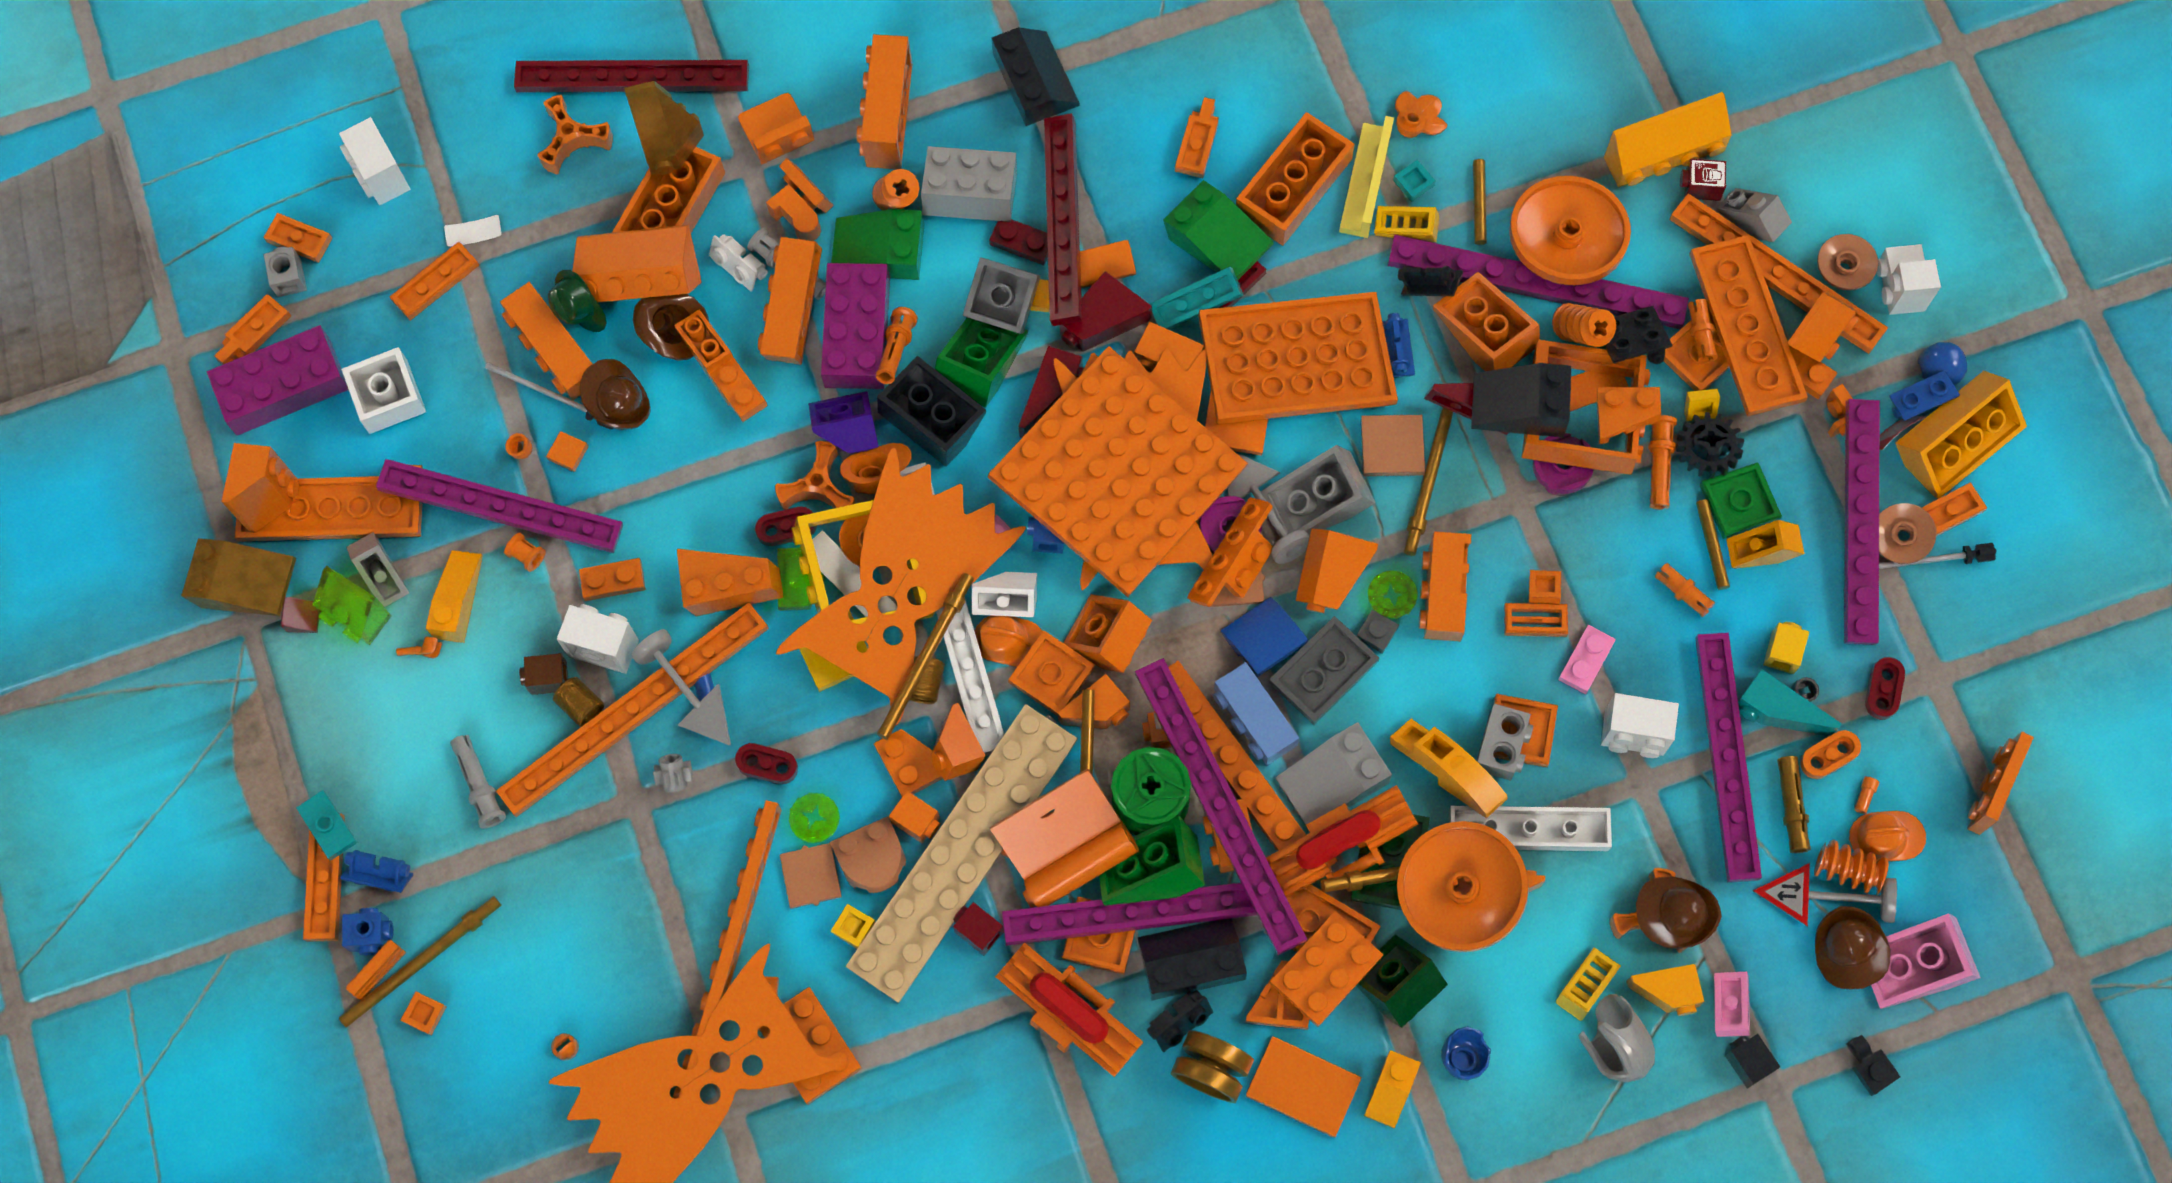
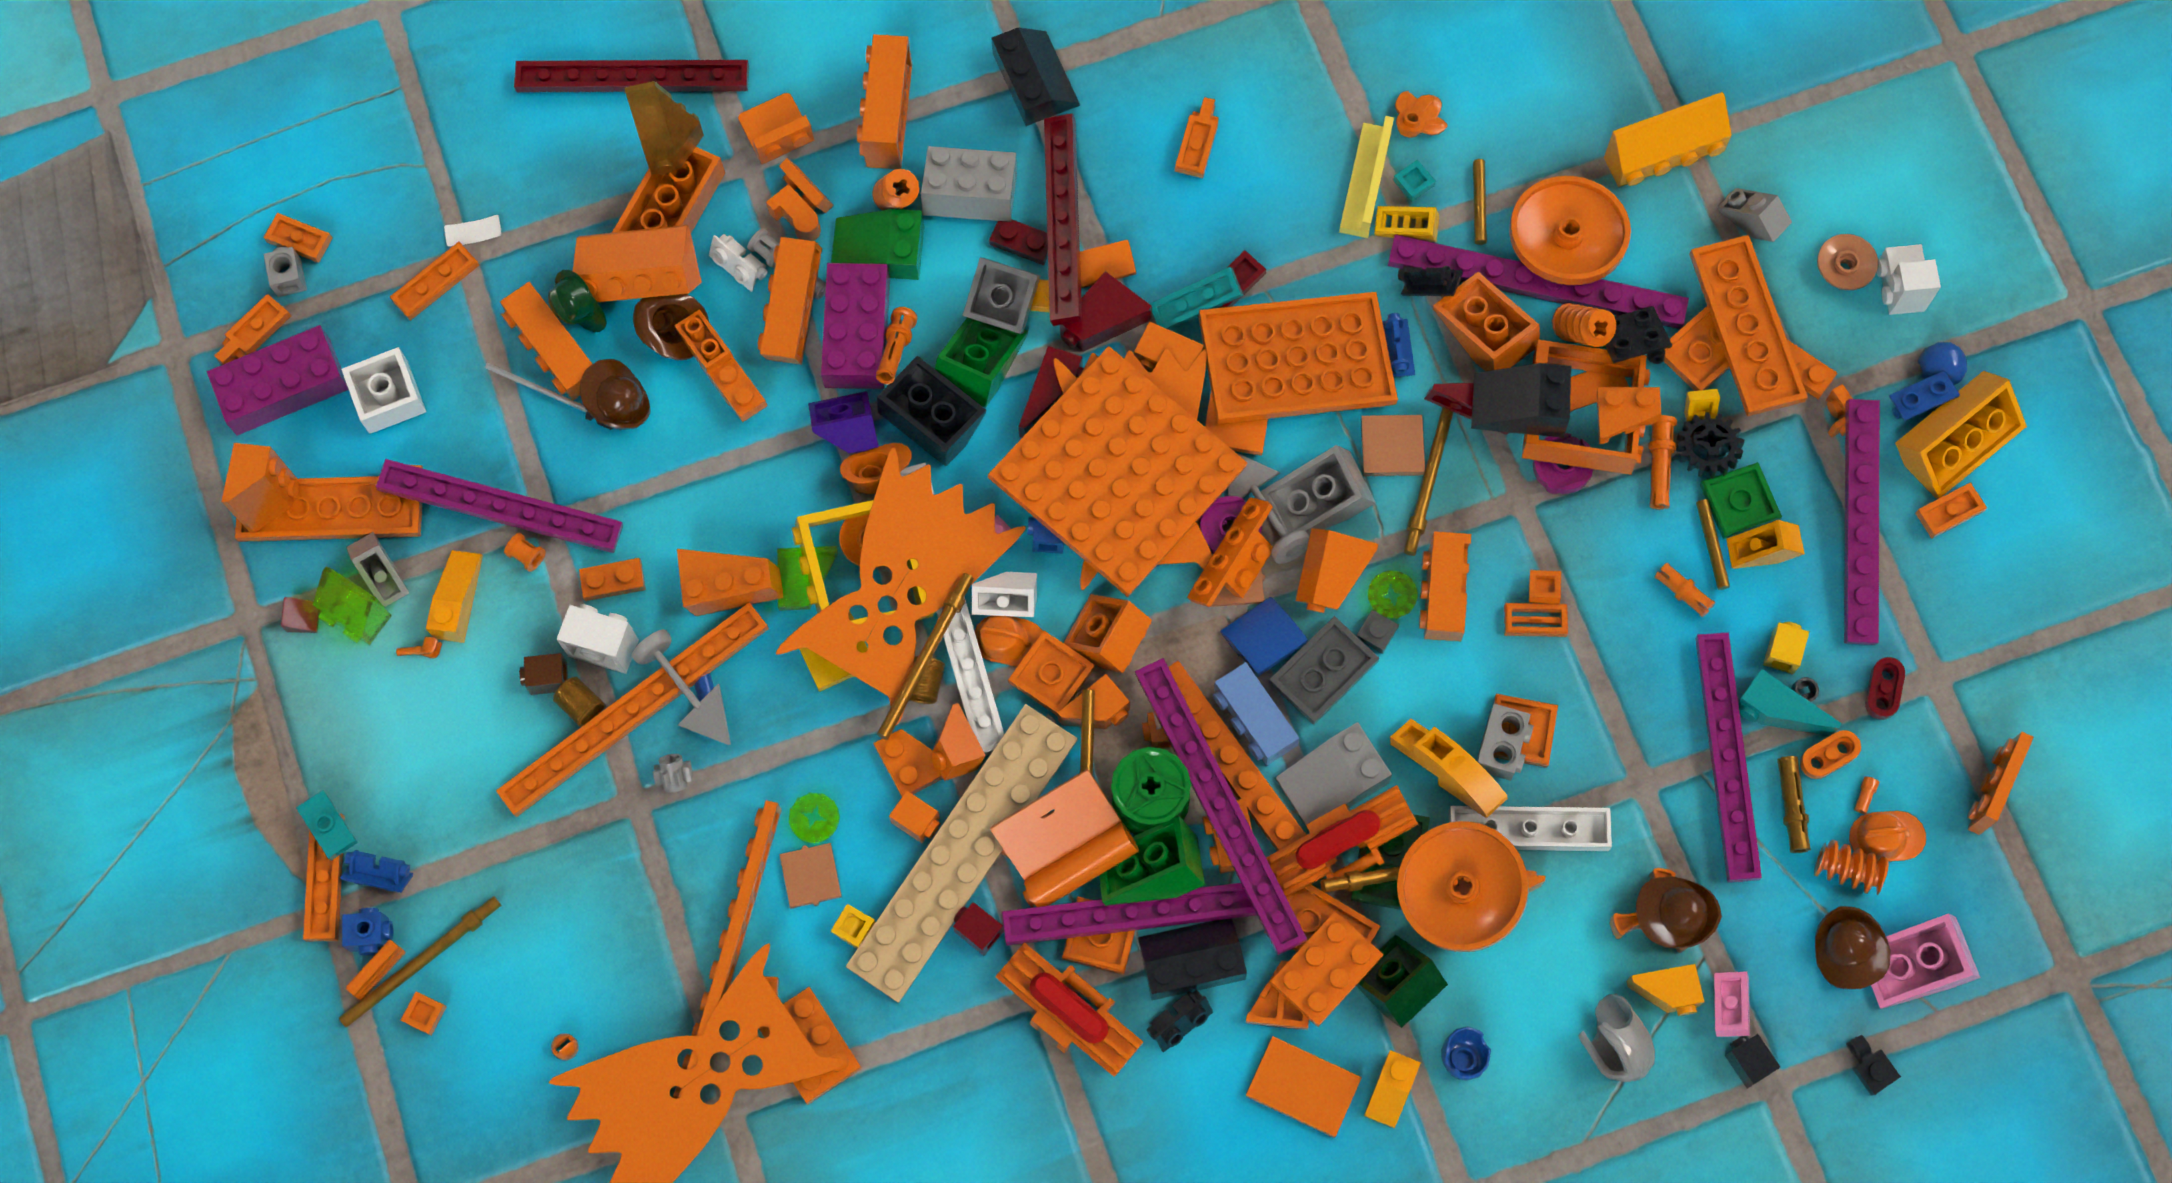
pearl gold slope [181,538,296,616] -> none
white brick [339,117,411,206] -> none
light grey pin [450,735,506,828] -> none
orange hinge [505,433,533,459] -> none
orange piece [537,95,613,174] -> none
orange tile [546,431,589,472] -> none
dark red plate [735,743,798,784] -> none
dark red plate [755,507,817,546] -> none
orange piece [775,441,856,510] -> none
white sticker [800,530,897,617] -> none
nougat slope [830,816,906,893] -> none
green slope [1163,180,1274,280] -> none
pearl gold wheel [1171,1030,1254,1103] -> none
orange brick [1236,112,1355,246] -> none
yellow slope [1556,947,1621,1021] -> none
bright pink plate [1558,625,1616,695] -> none
white brick [1601,693,1679,758] -> none
orange plate [1669,193,1888,354] -> none
dark red brick [1680,159,1726,201] -> none
orange pin [1688,299,1718,362] -> none
light grey piece [1753,863,1897,927] -> none
orange slope [1787,291,1858,362] -> none
sticker [1879,415,1925,450] -> none
nougat dish [1879,503,1937,564] -> none
piece [1879,543,1997,569] -> none

